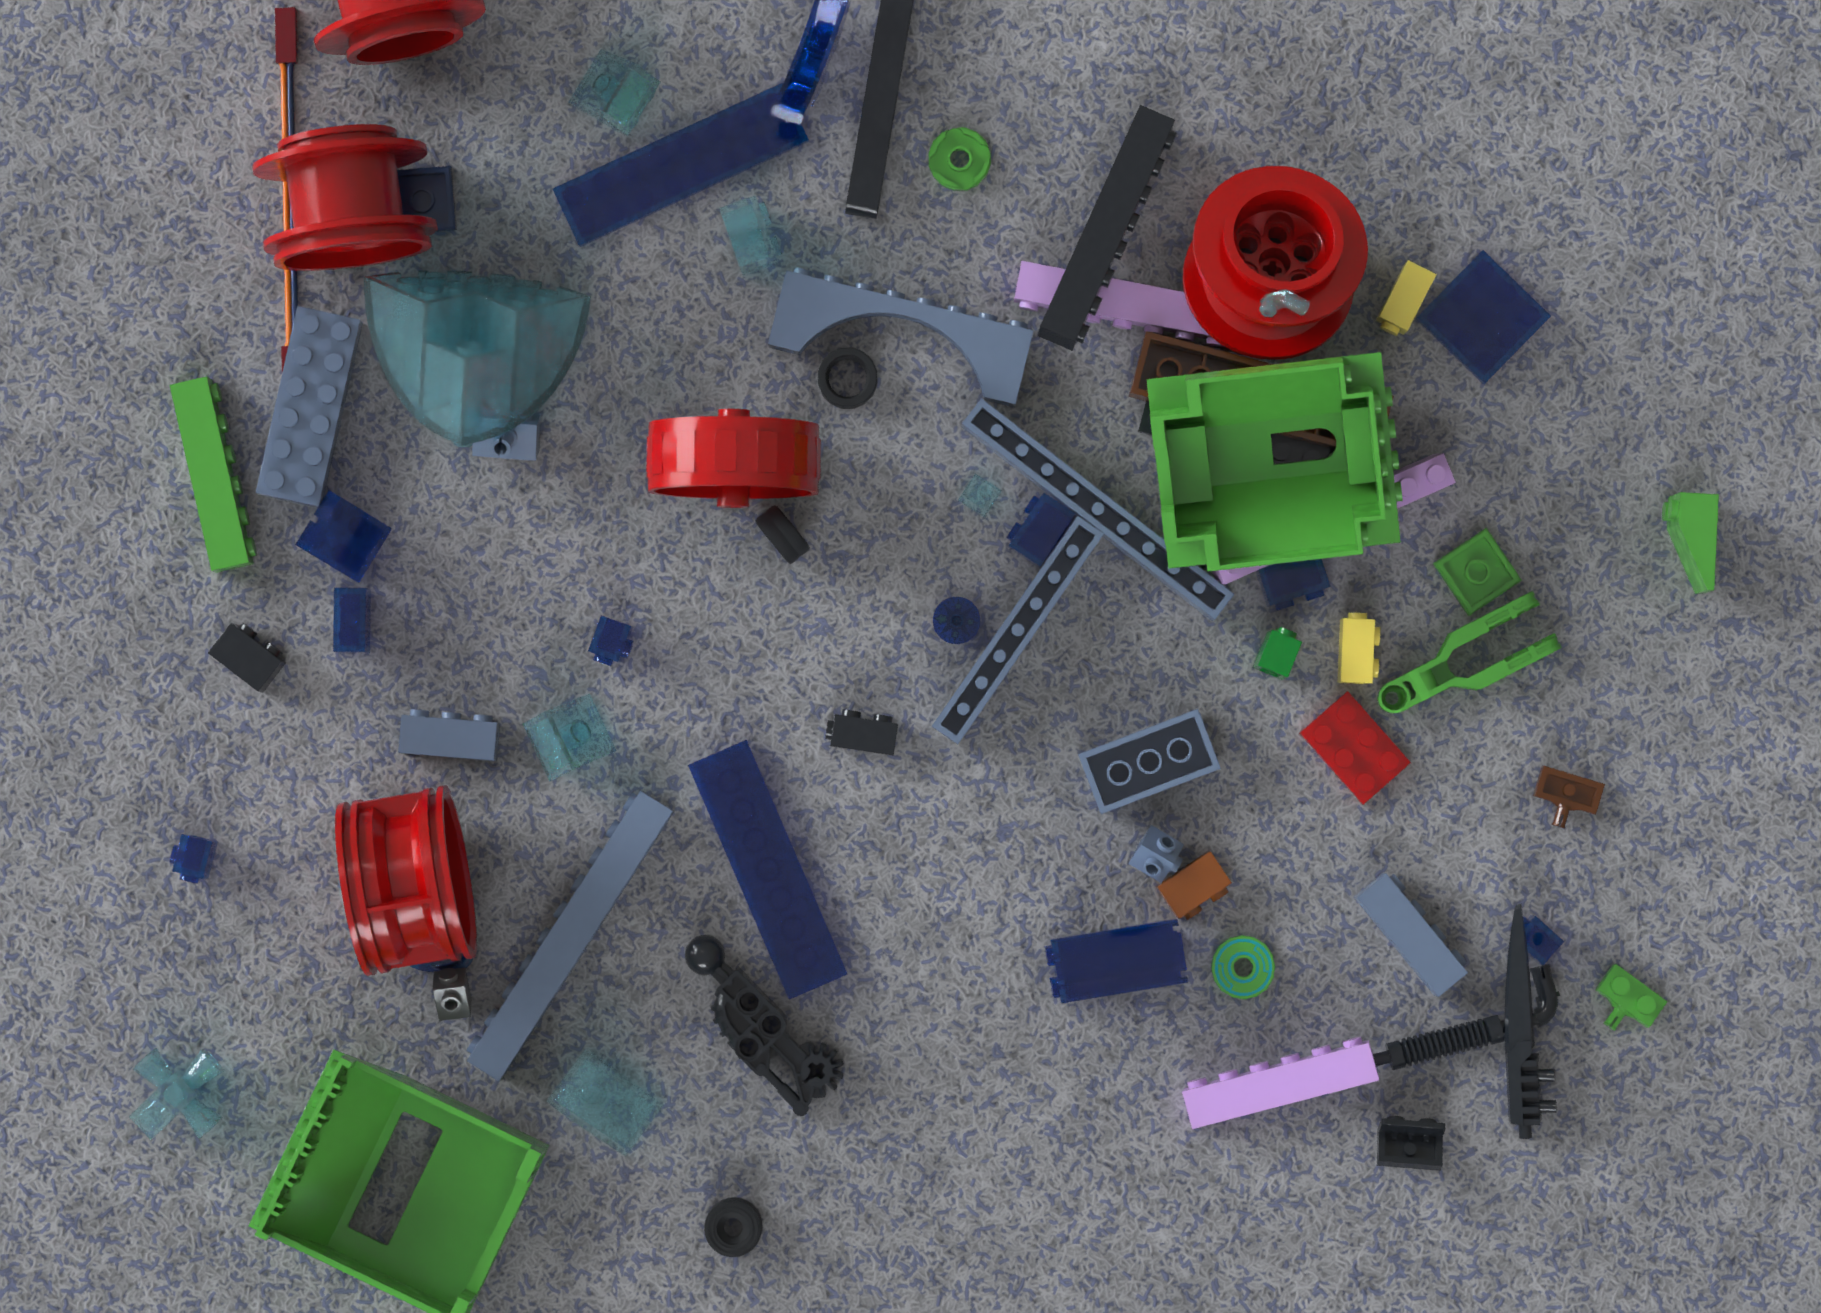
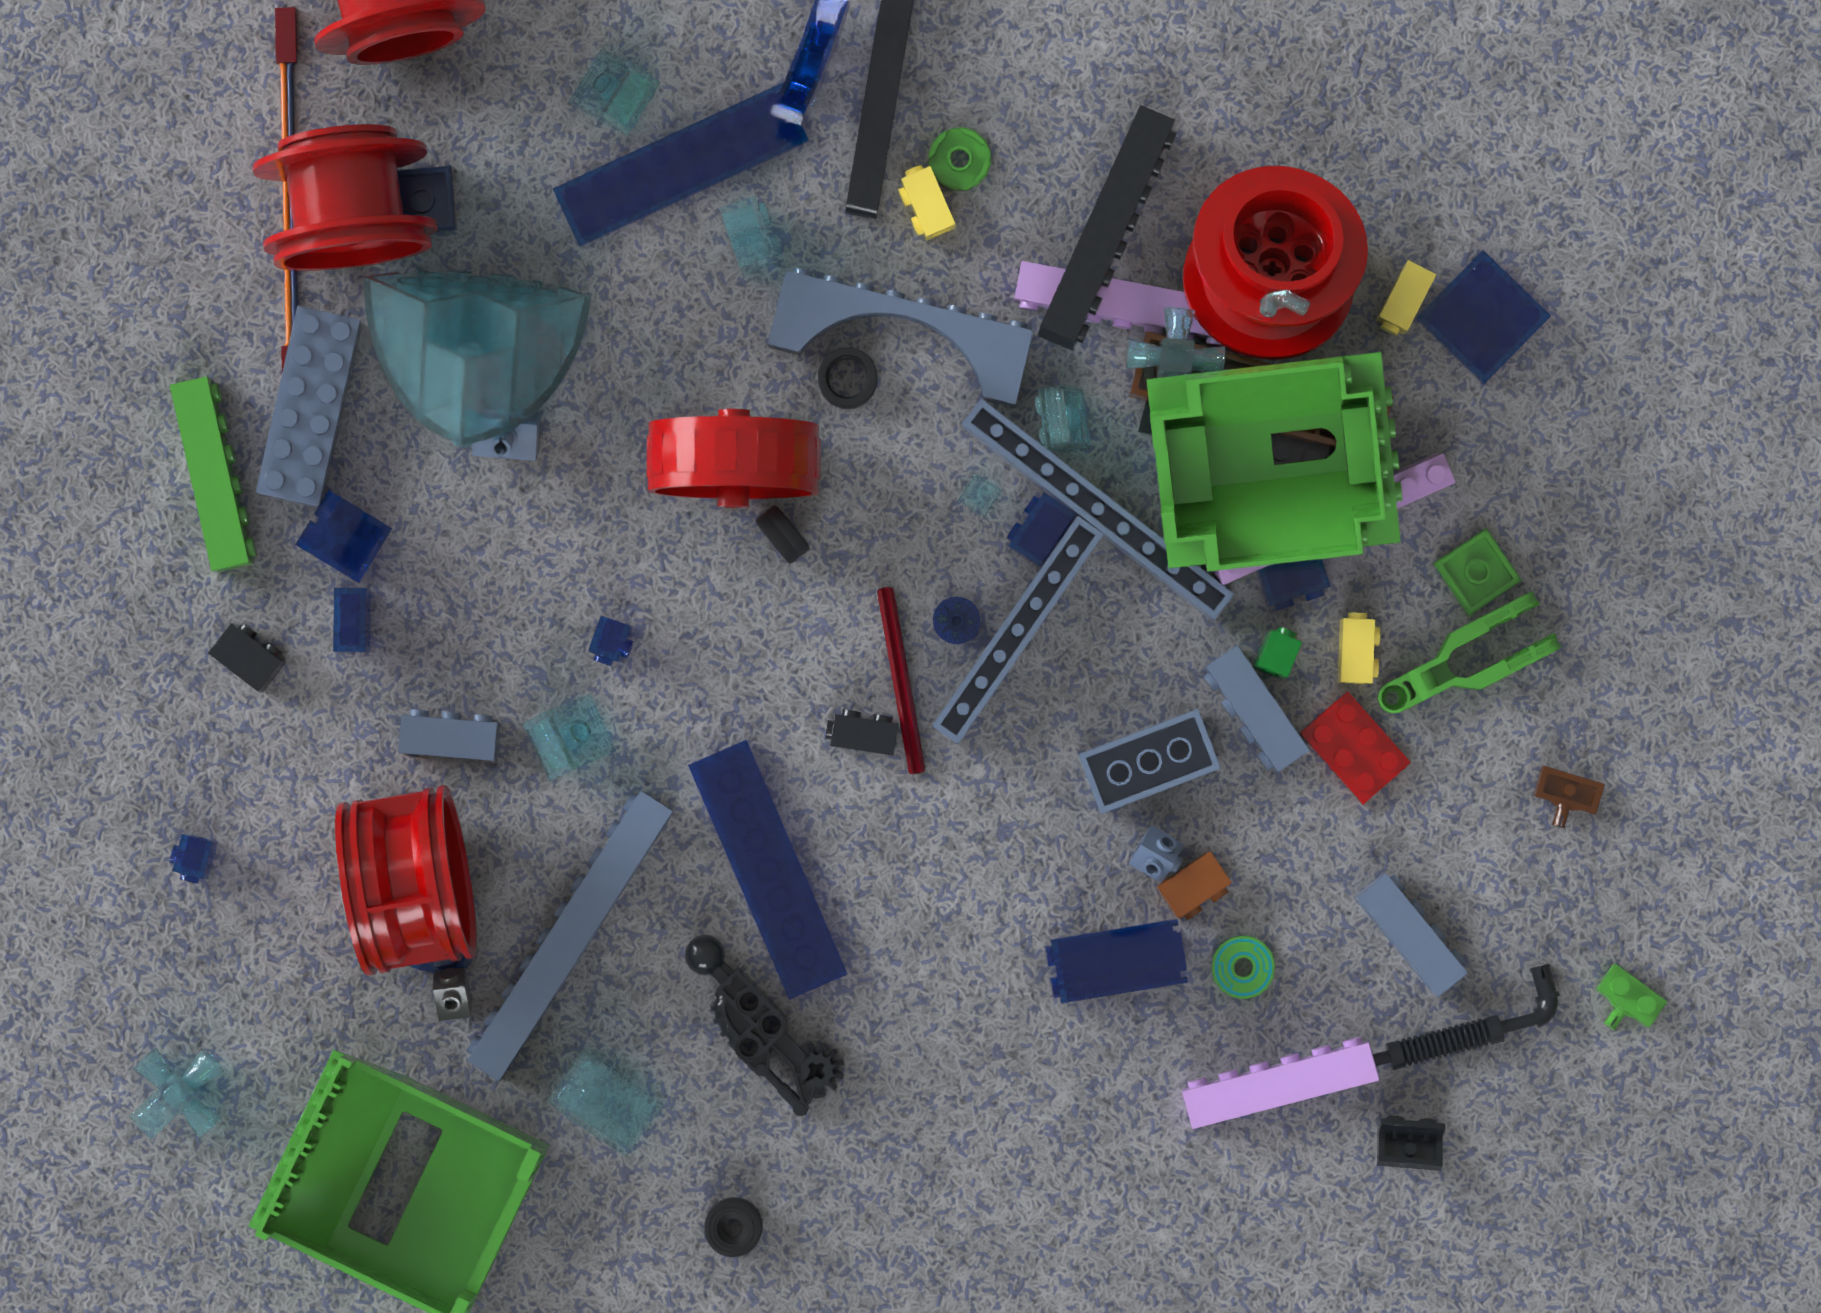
black piece [1505,903,1557,1139] -> none
clear blue brick [1523,915,1565,965] -> none
bright green slope [1662,492,1719,594] -> none
none -> dark red axle [877,587,925,775]
none -> light yellow brick [898,165,956,241]
none -> clear light blue brick [1035,384,1091,453]
none -> clear light blue brick [1126,307,1225,378]
none -> sand blue brick [1203,645,1310,773]

